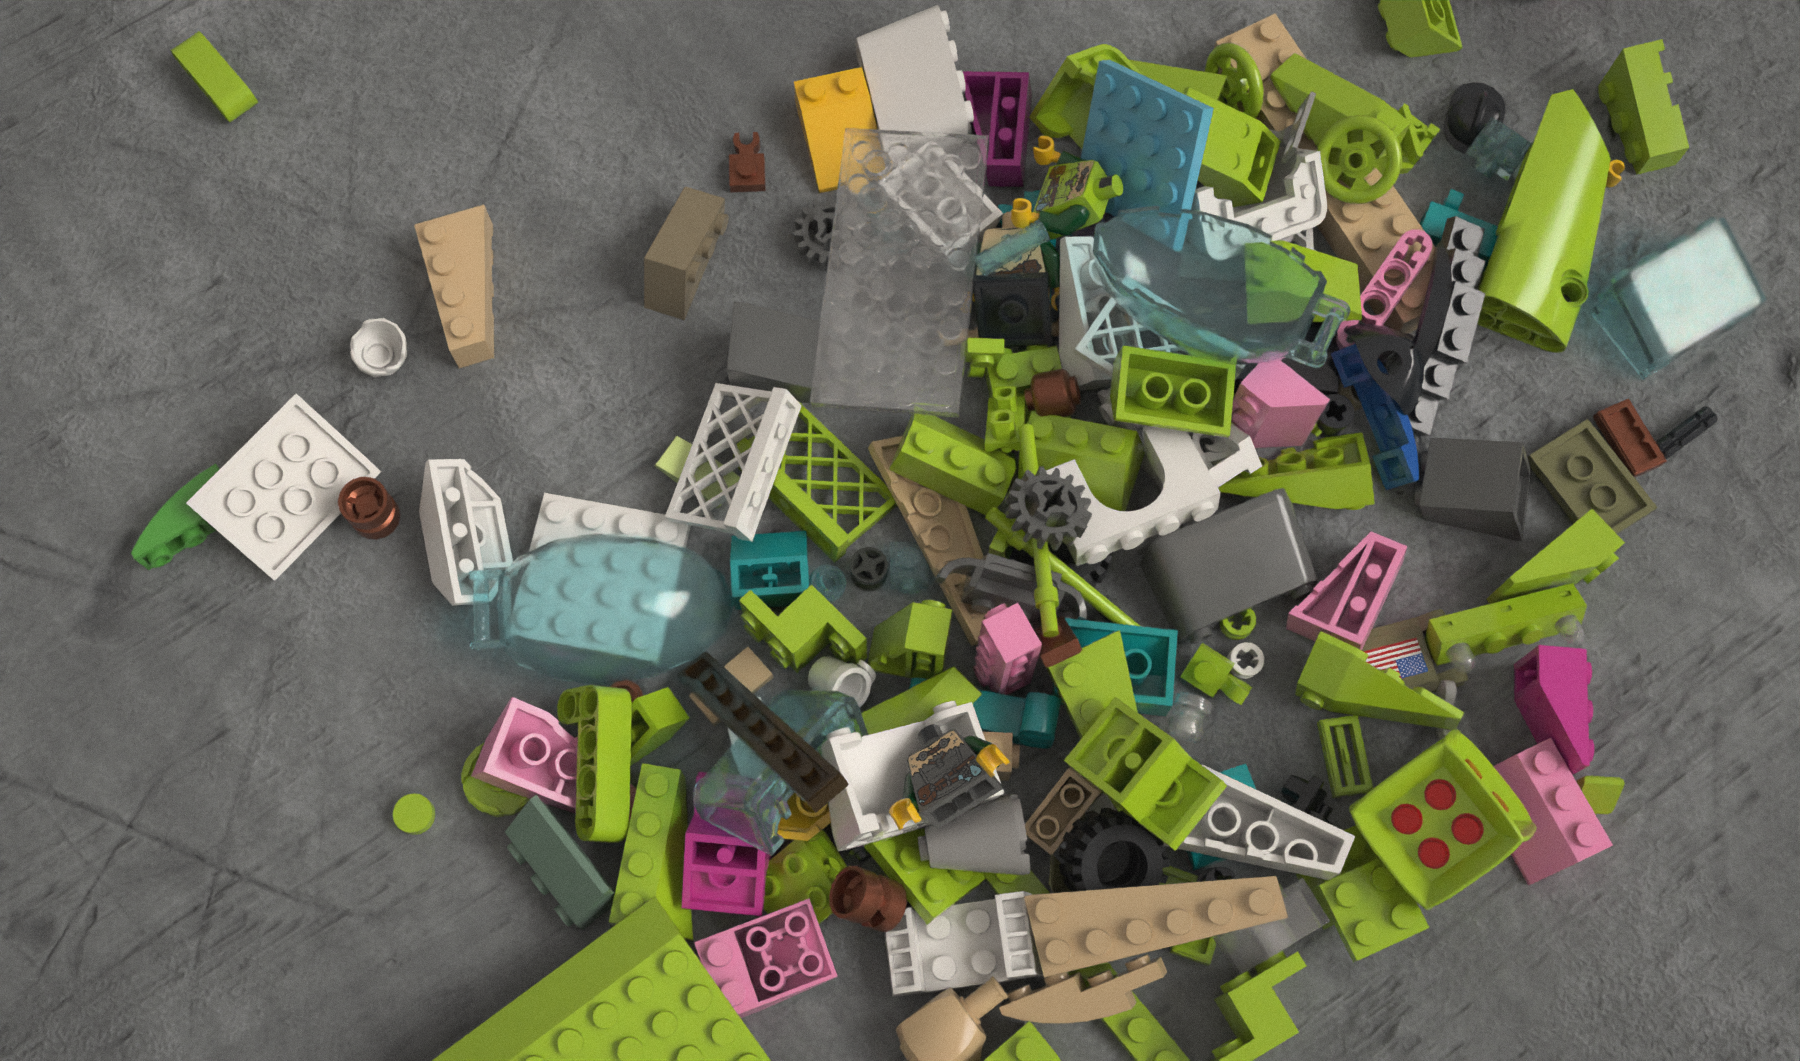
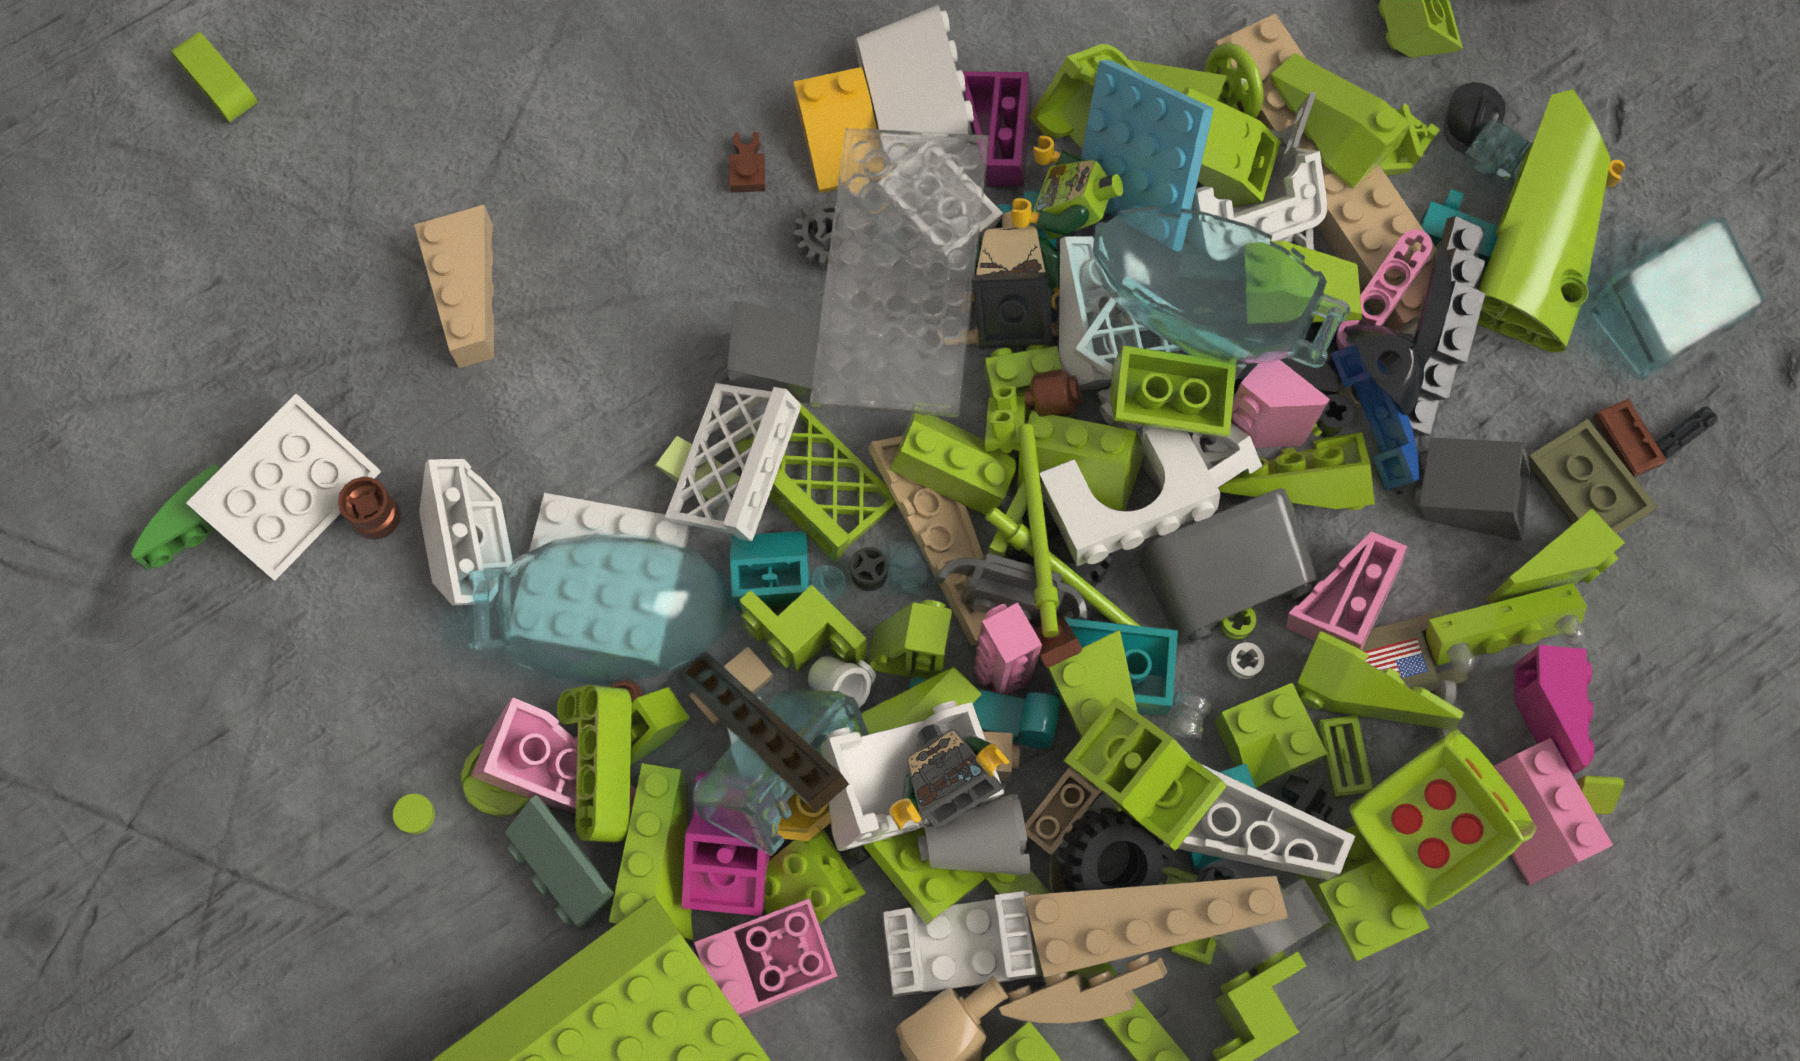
white hair [350,318,407,377] -> none
dark tan wedge [644,186,729,320] -> none
copper wheel [829,866,907,932] -> none
lime plate [961,338,1004,377] -> none
clear light blue pin [973,220,1050,277] -> none
dark grey gear [1005,466,1092,550] -> none
lime plate [1180,643,1252,705] -> none
lime plate [1316,115,1402,204] -> none
lime wedge [1598,39,1689,175] -> none
none -> lime slope [1214,683,1327,789]

